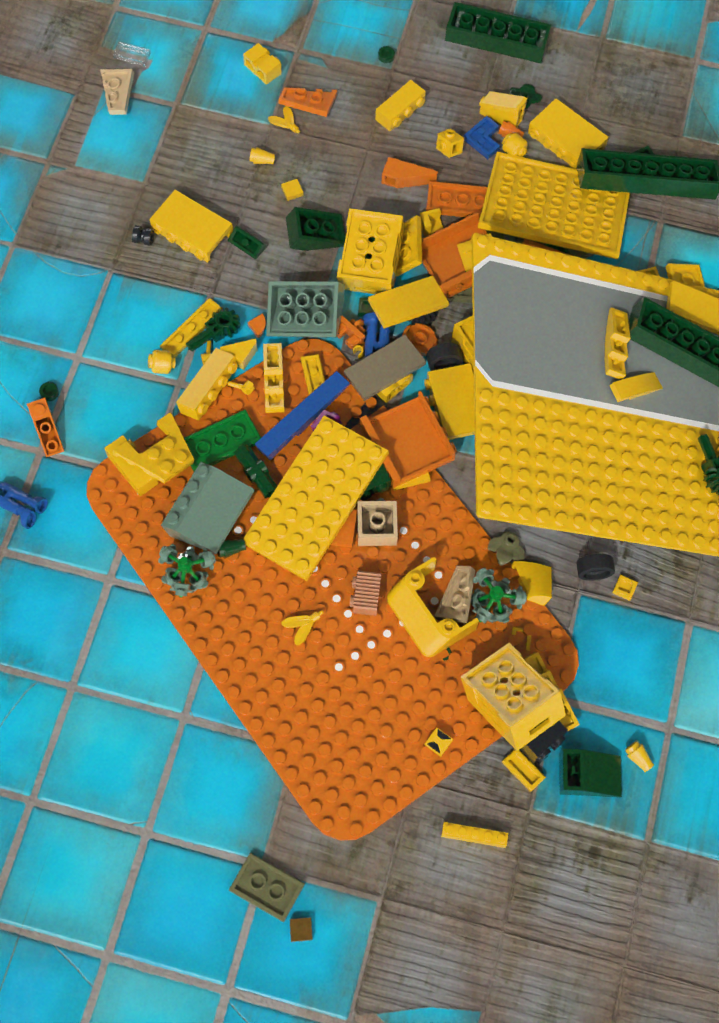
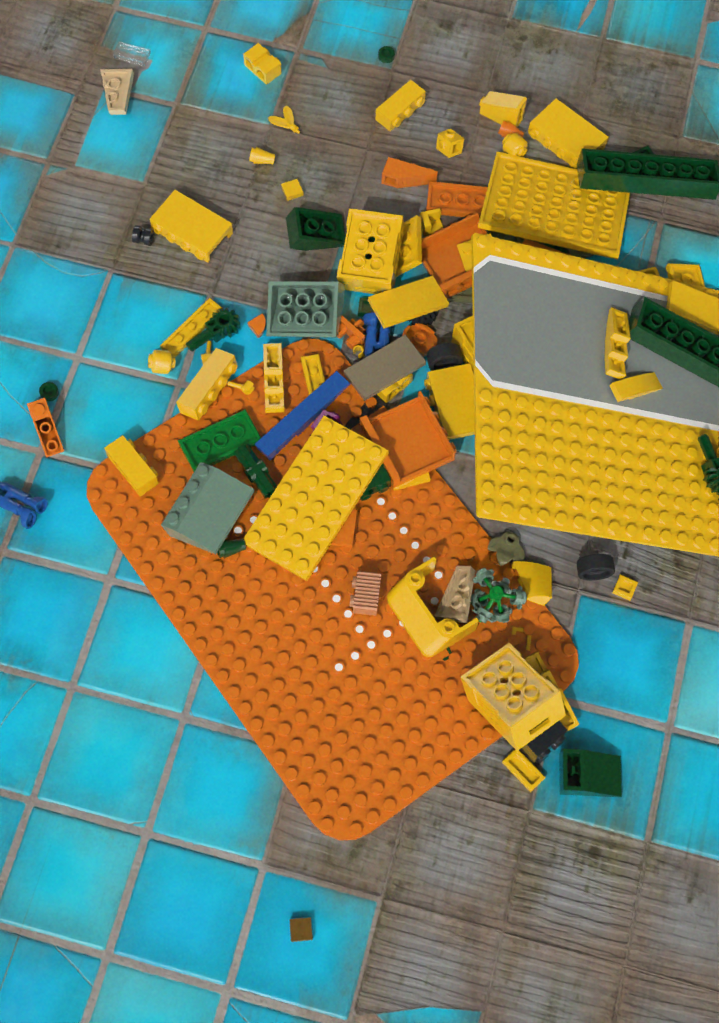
yellow wing [113,413,194,484] -> none
sand green plant [158,544,216,598] -> none
yellow slope [220,339,257,370] -> none
dark green slope [227,226,268,259] -> none
olive tile [229,853,305,923] -> none
orange wing [279,87,338,117] -> none
yellow piece [281,610,324,645] -> none
tan brick [357,501,398,546] -> none
yellow tile [425,728,453,757] -> none
yellow piece [441,822,508,848] -> none
dark green brick [445,2,551,64] -> none
blue plate [463,116,500,160] -> none
dark green plate [509,84,542,109] -> none
yellow cone [625,741,654,772] -> none

